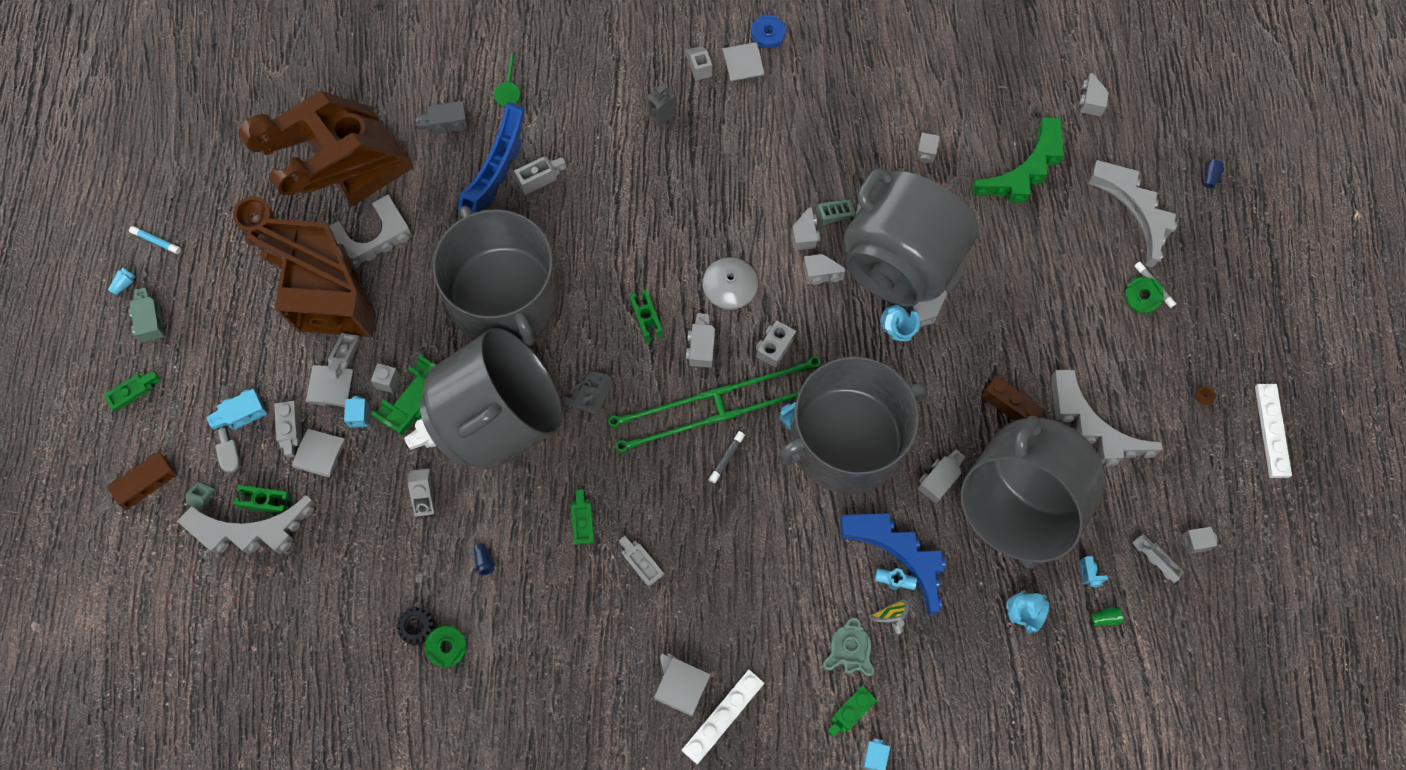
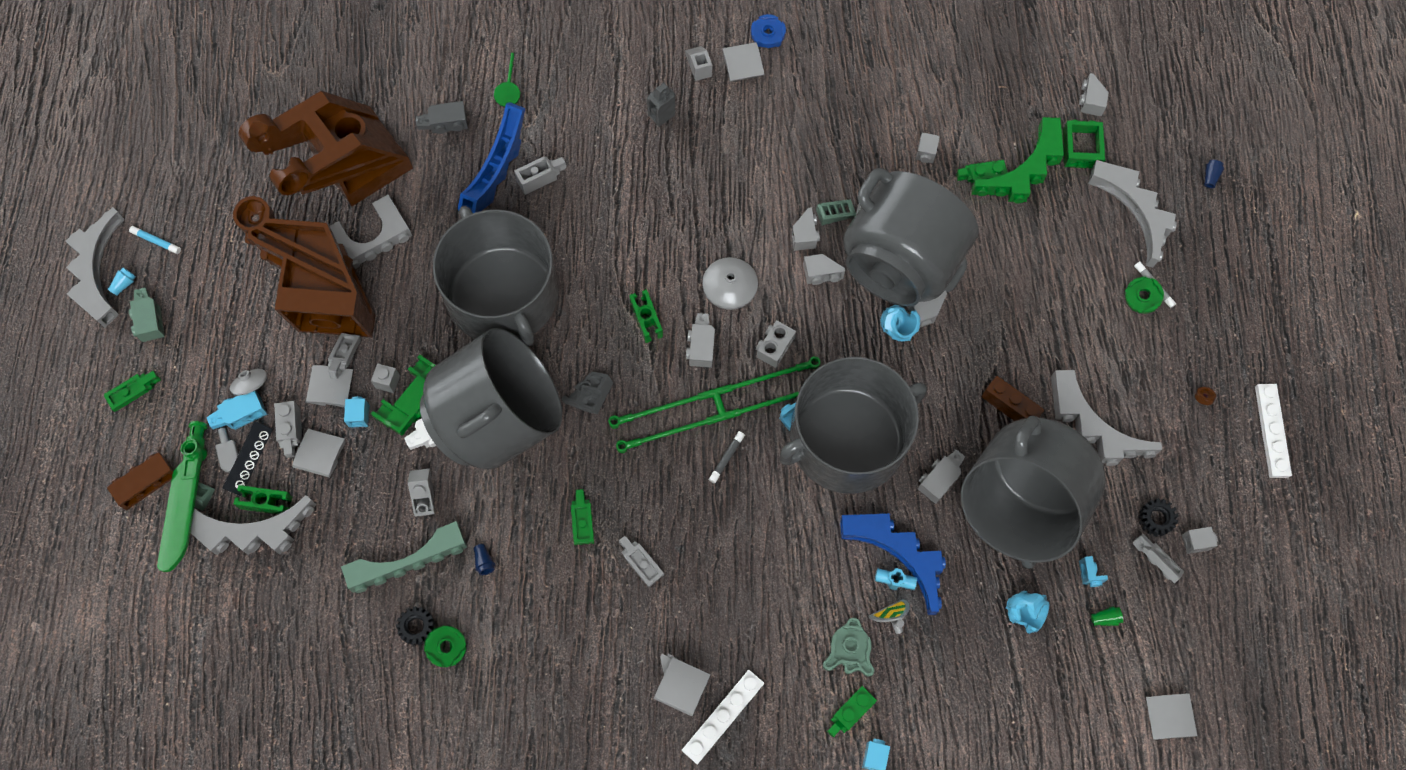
none -> light grey arch [65,207,125,328]
none -> piece [157,421,207,572]
none -> black sticker [222,421,273,496]
none -> light grey dish [230,369,267,396]
none -> sand green arch [341,521,467,593]
none -> green hinge [956,160,1008,184]
none -> green window [1063,120,1105,169]
none -> black tyre [1138,498,1179,537]
none -> light grey slope [1146,694,1198,740]

